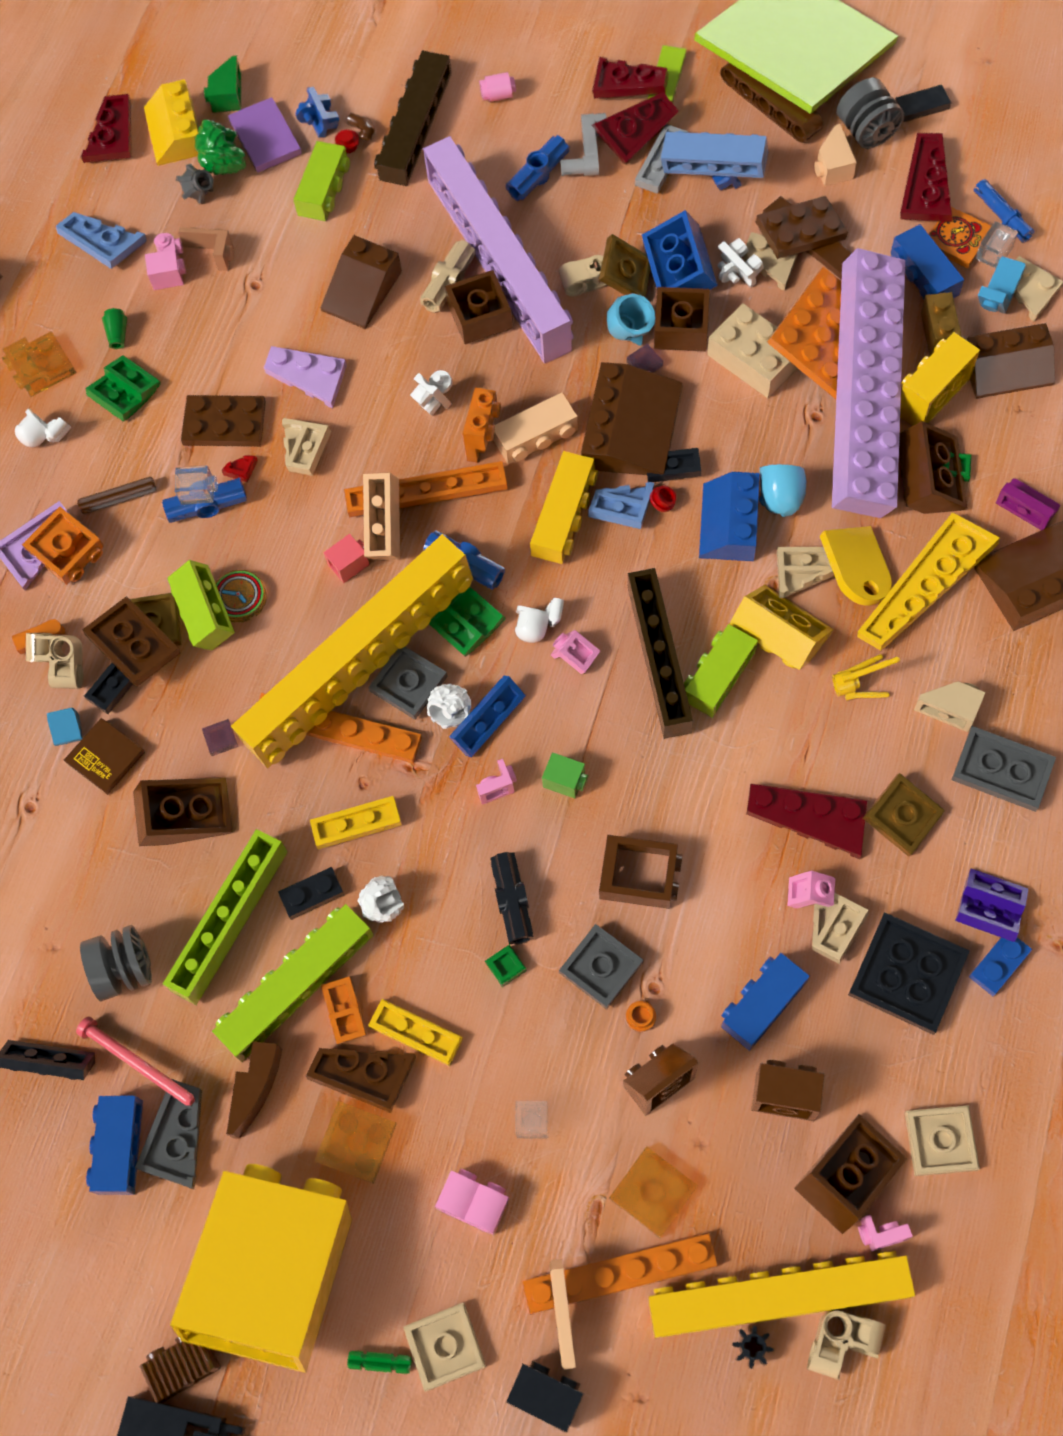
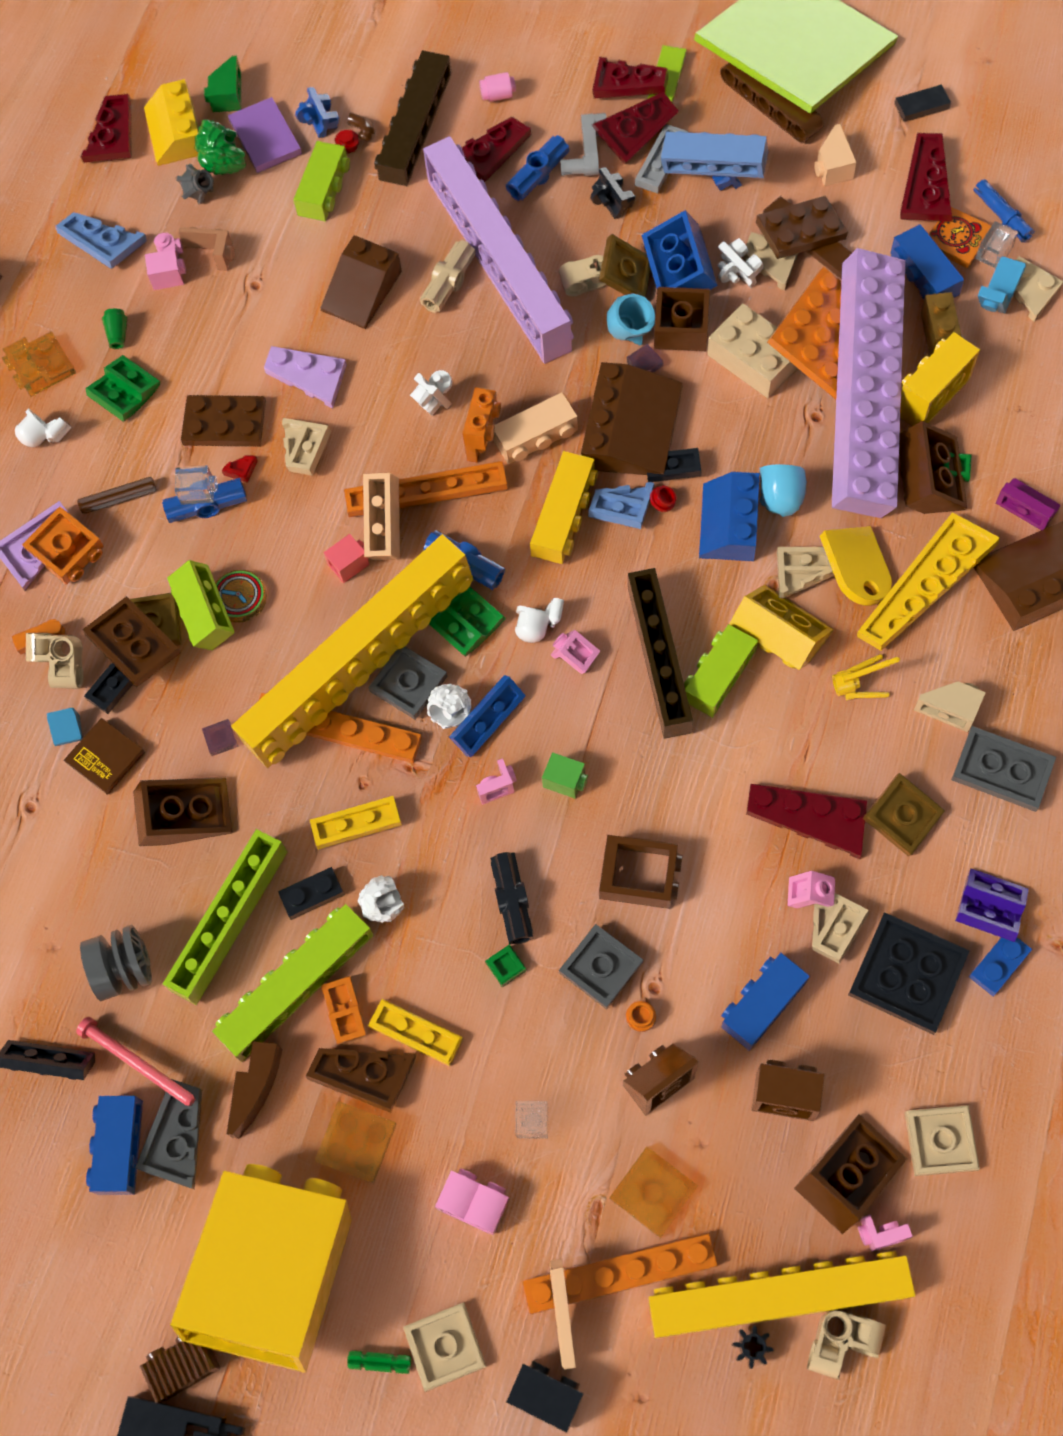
reddish brown brick [445,270,513,344] -> none
dark grey wheel [837,77,904,149] -> none
reddish brown slope [967,323,1055,399] -> none
none -> dark red wing [461,117,531,183]
none -> black hips [590,167,635,219]

